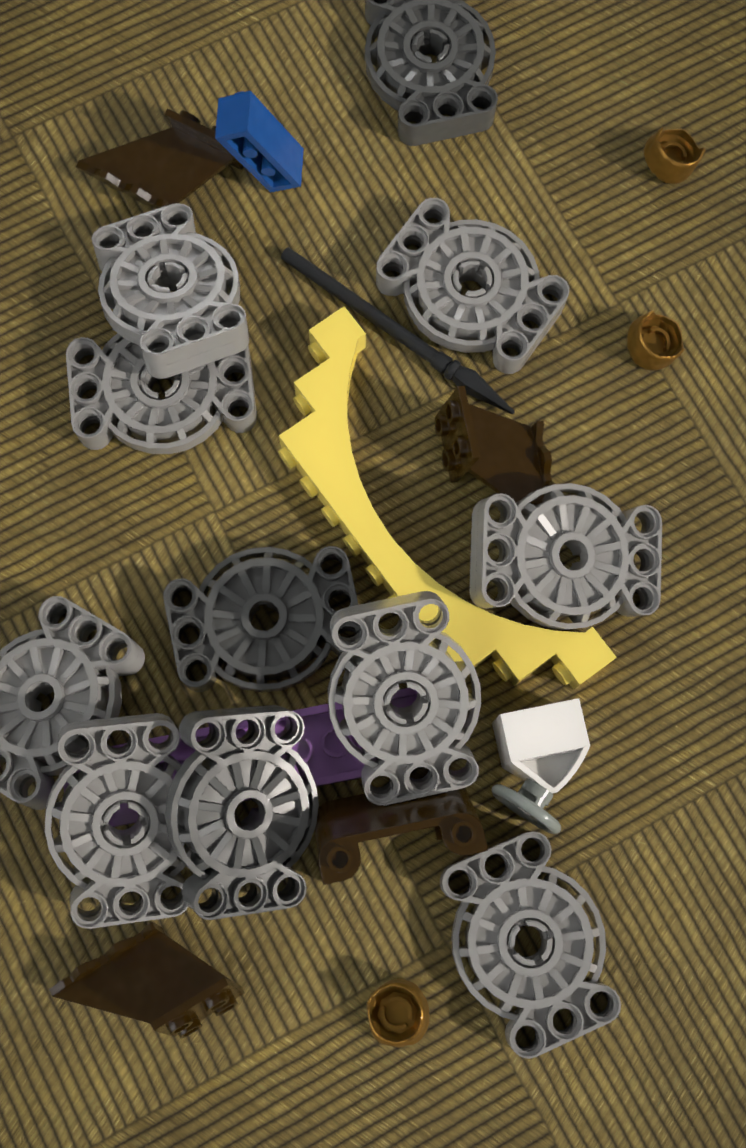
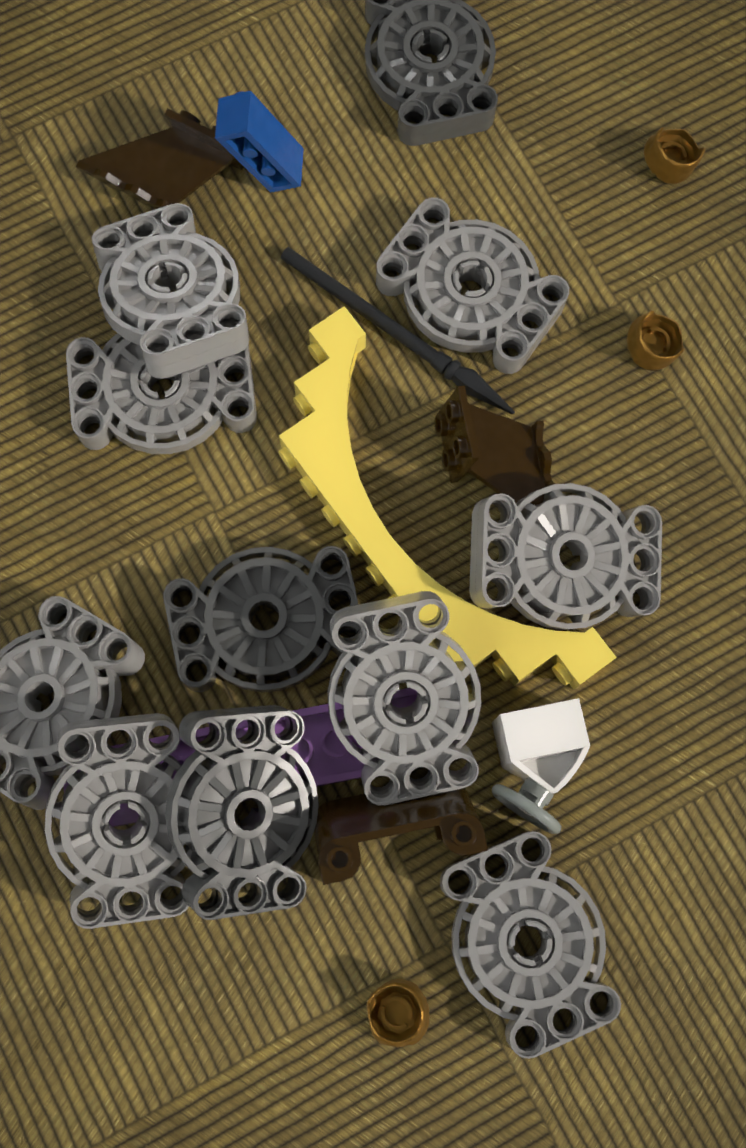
dark brown piece [49,922,245,1038] -> none

